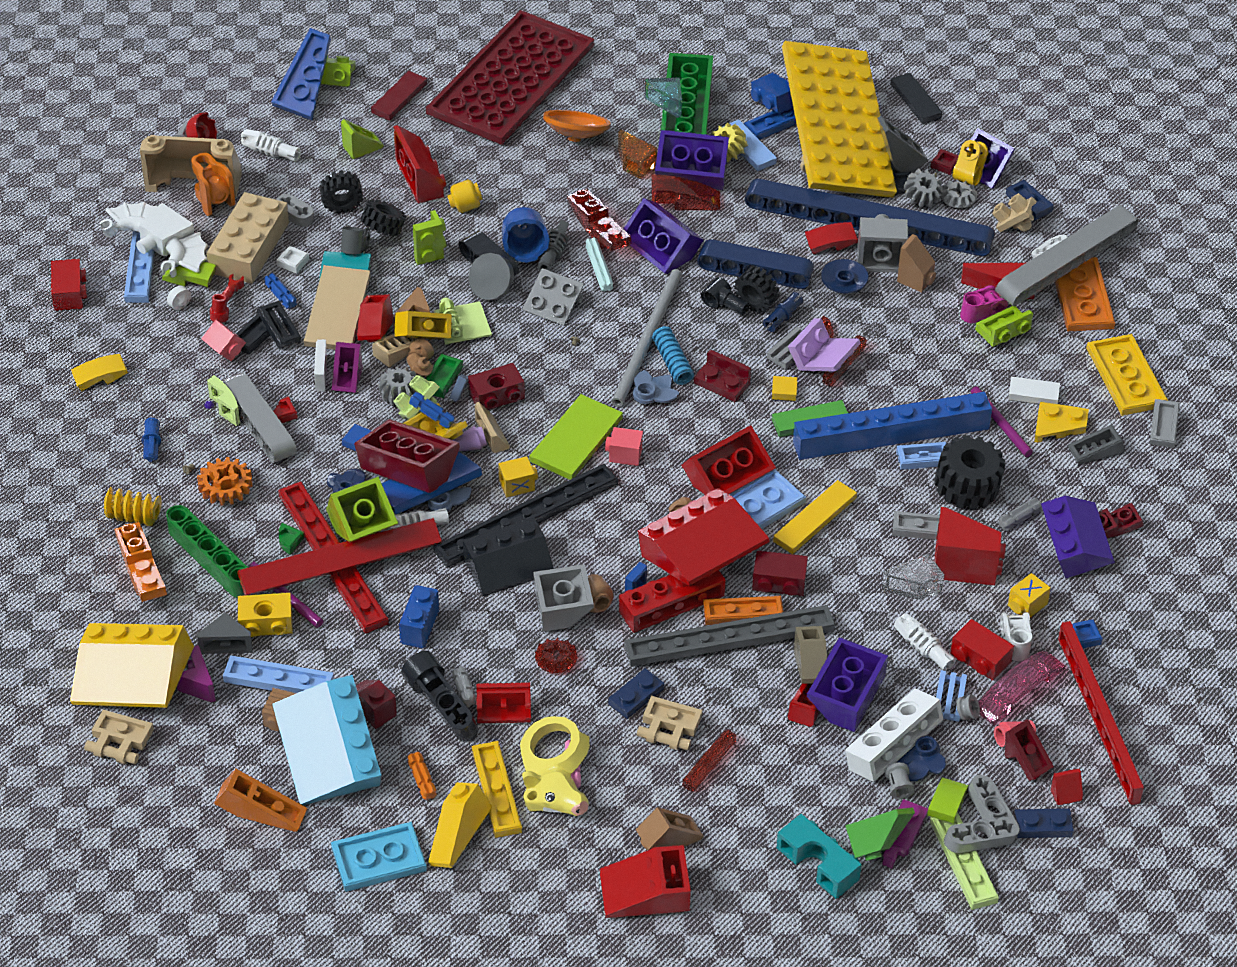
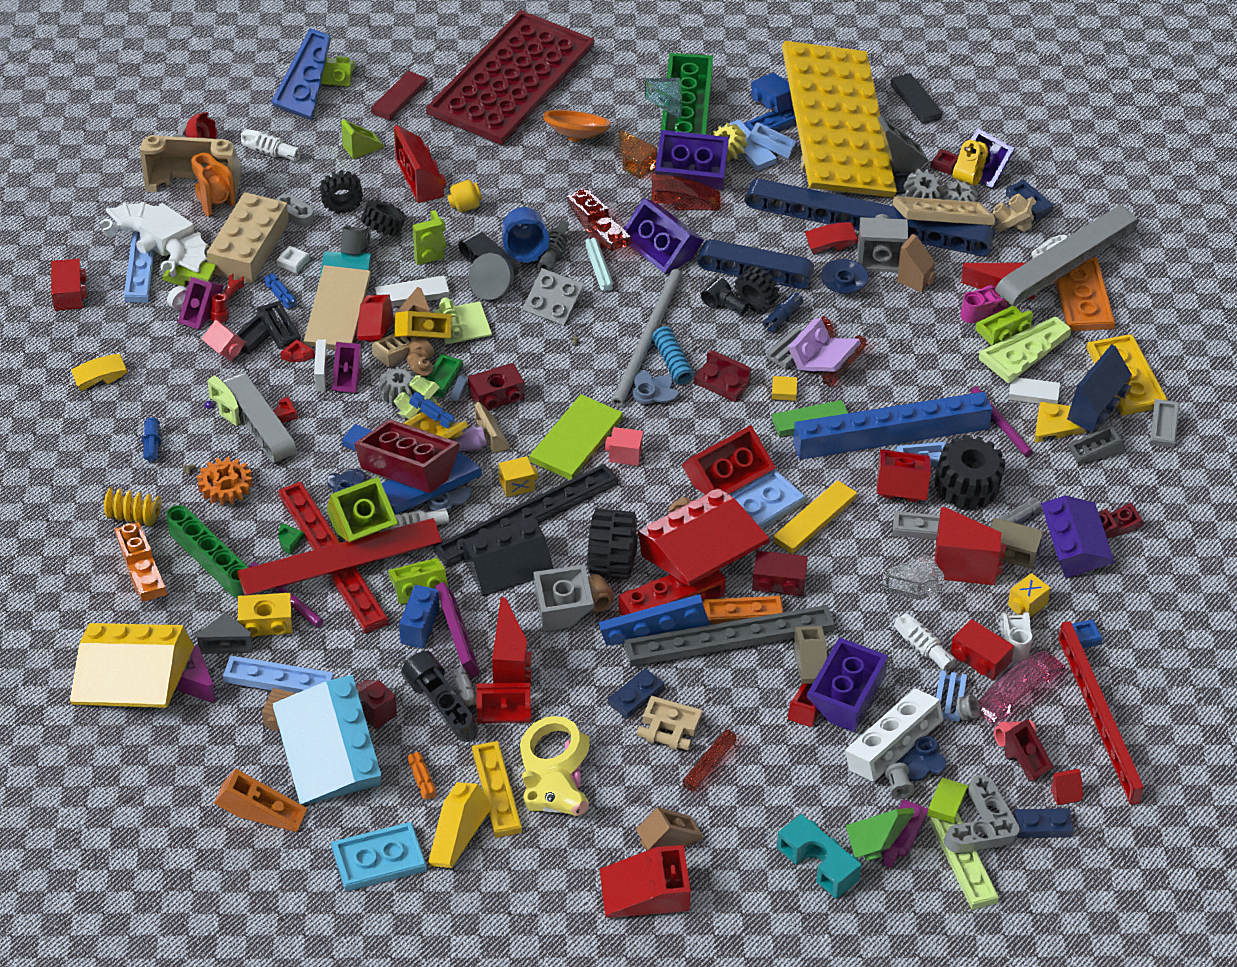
tan plate [84,710,154,764] -> none
clear red gear [535,636,577,673] -> none
blue tile [625,562,647,592] -> none
none -> magenta slope [178,277,224,330]
none -> red tile [280,340,315,362]
none -> white tile [375,276,449,307]
none -> lime bracket [388,558,448,604]
none -> magenta tile [436,582,480,678]
none -> red slope [492,597,532,684]
none -> black wheel [587,508,638,579]
none -> blue wing [599,594,711,646]
none -> light blue tile [748,122,797,159]
none -> red slope [876,449,931,502]
none -> tan tile [892,196,995,225]
none -> yellowish green wing [979,316,1071,384]
none -> dark tan brick [991,518,1044,569]
none -> dark blue slope [1067,344,1132,433]

